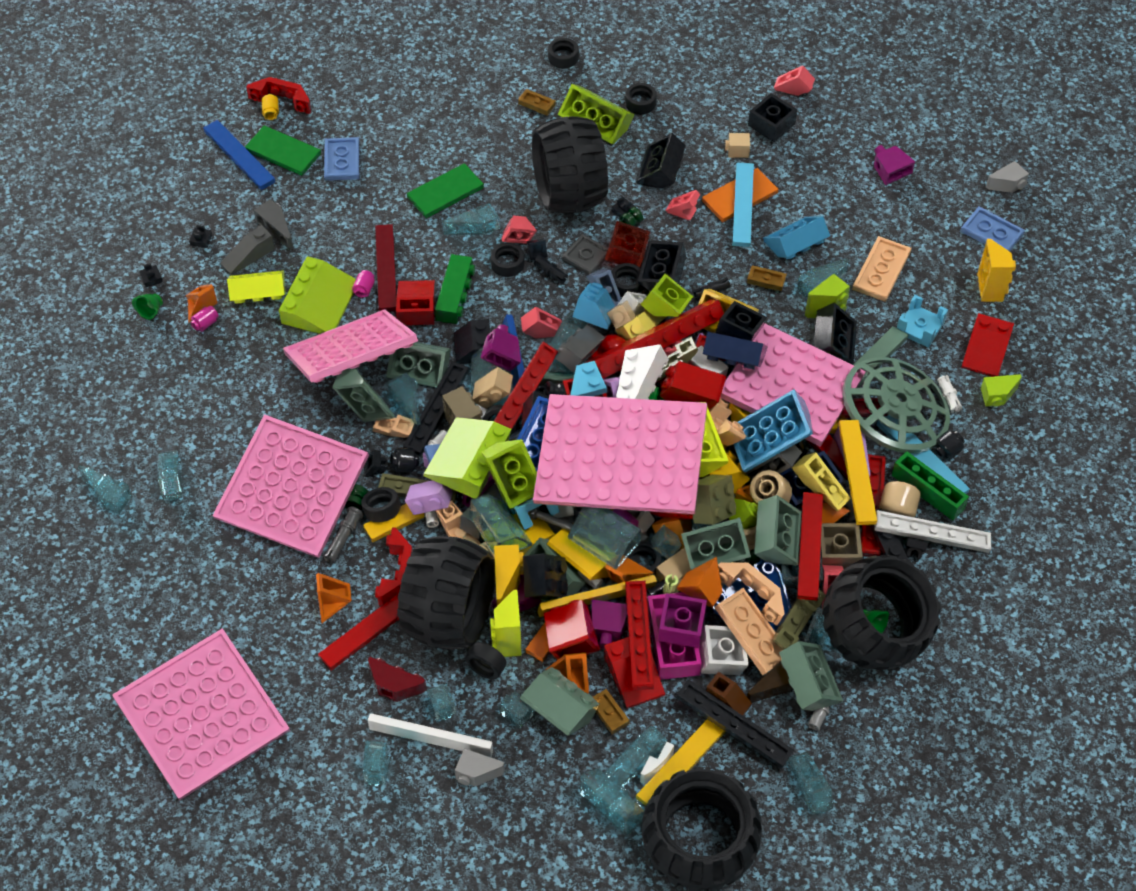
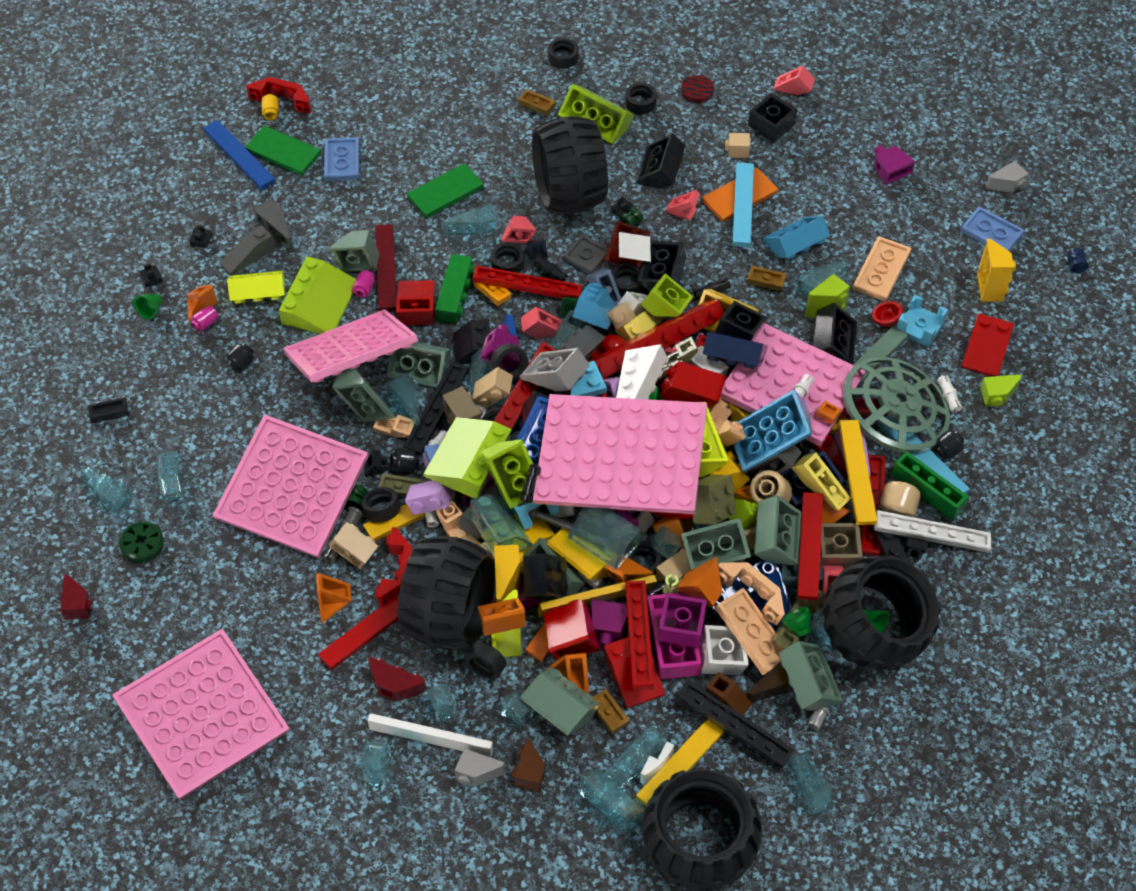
none -> dark red slope [60,574,93,620]
none -> black tile [88,397,129,424]
none -> dark green wheel [119,521,164,563]
none -> black head [227,343,255,371]
none -> tan brick [329,522,378,570]
none -> sand green slope [331,230,380,272]
none -> red tile [473,265,582,299]
none -> light orange plate [473,283,512,306]
none -> orange slope [477,598,526,636]
none -> black tyre [490,343,529,381]
none -> reddish brown slope [512,739,545,792]
none -> light grey slope [519,348,590,391]
none -> black axle [521,464,541,503]
none -> dark green tile [561,297,578,318]
none -> white sticker [619,232,651,262]
none -> dark red tile [681,75,714,103]
none -> green piece [781,607,812,637]
none -> white pin [793,374,814,398]
none -> orange tile [815,400,842,425]
none -> red hat [872,301,903,327]
none -> dark blue wheel [1067,248,1089,273]

